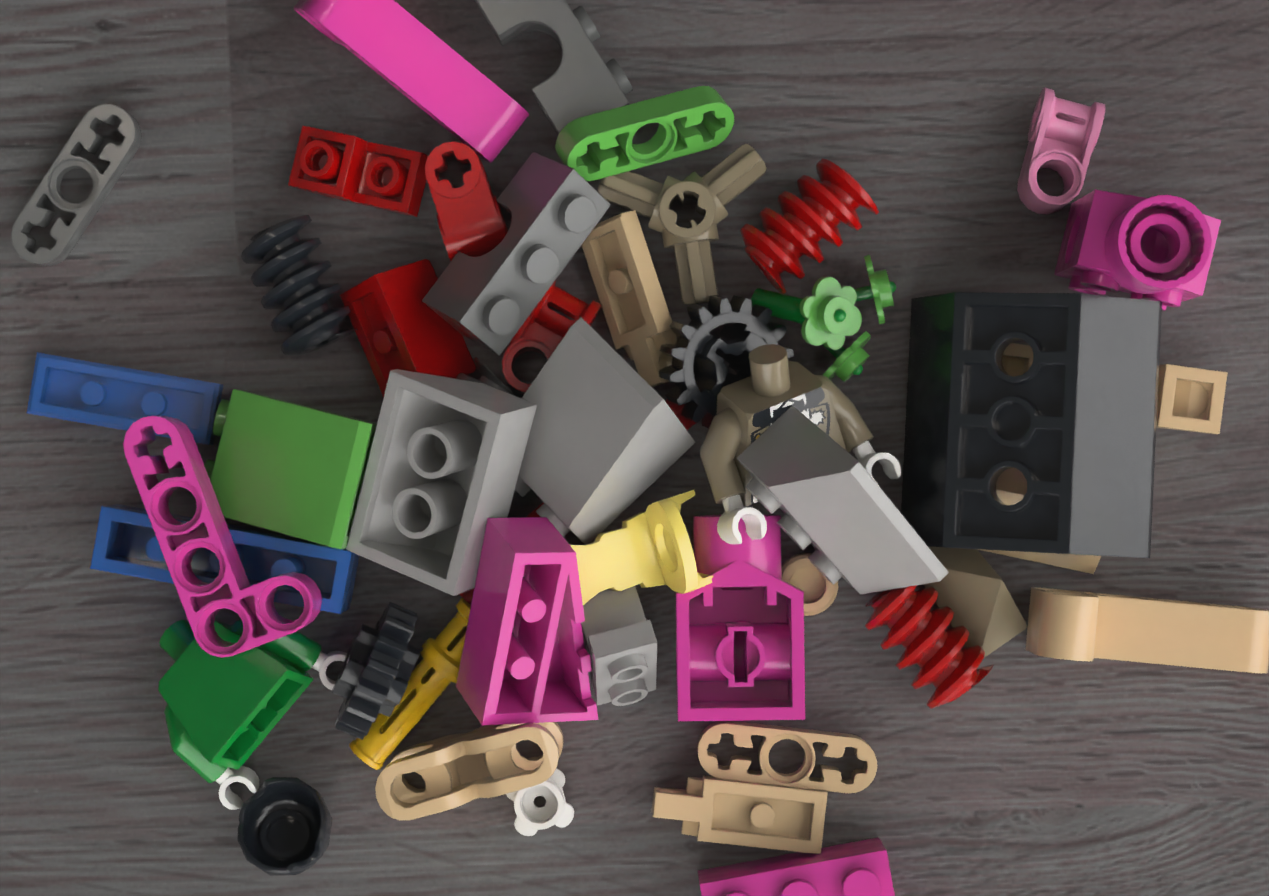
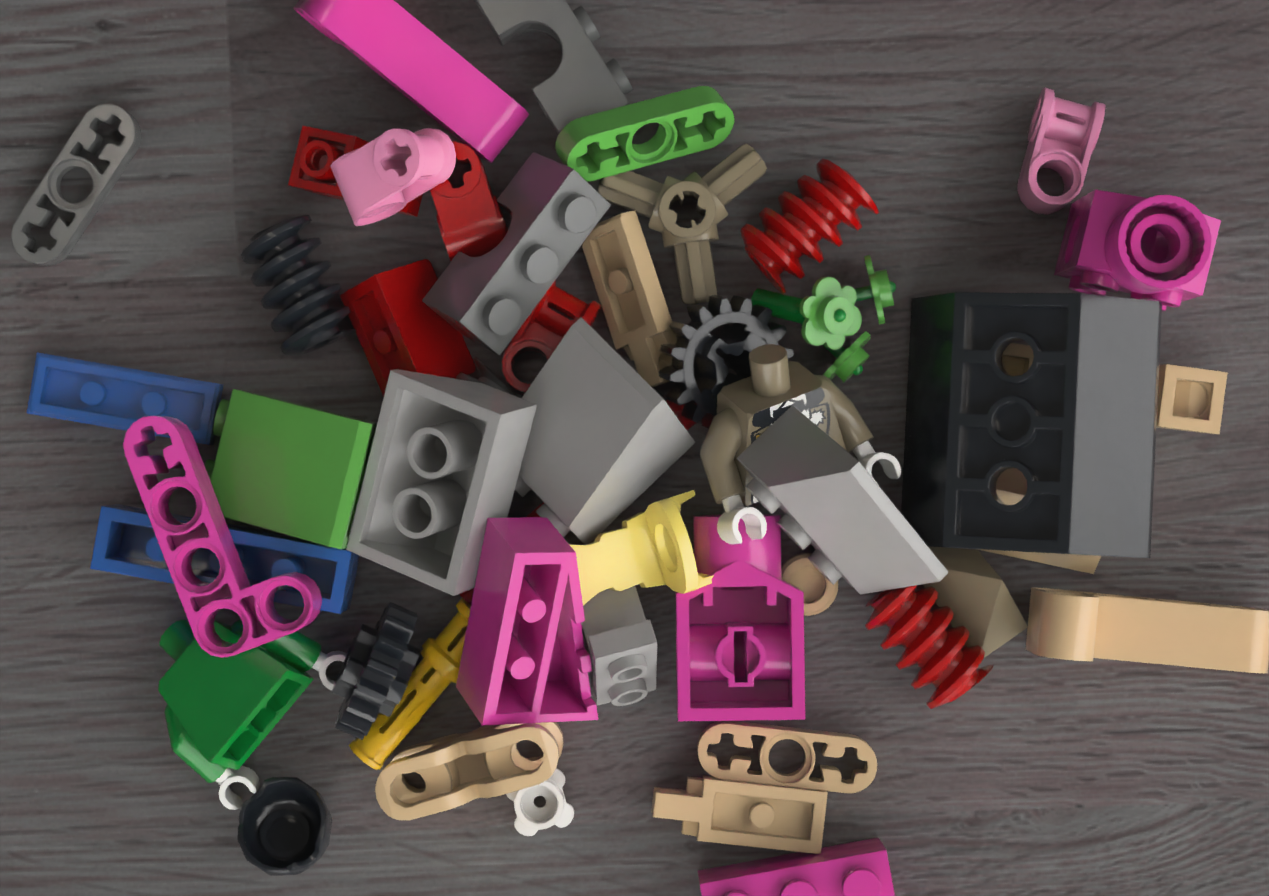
none -> bright pink piece [330,128,456,226]

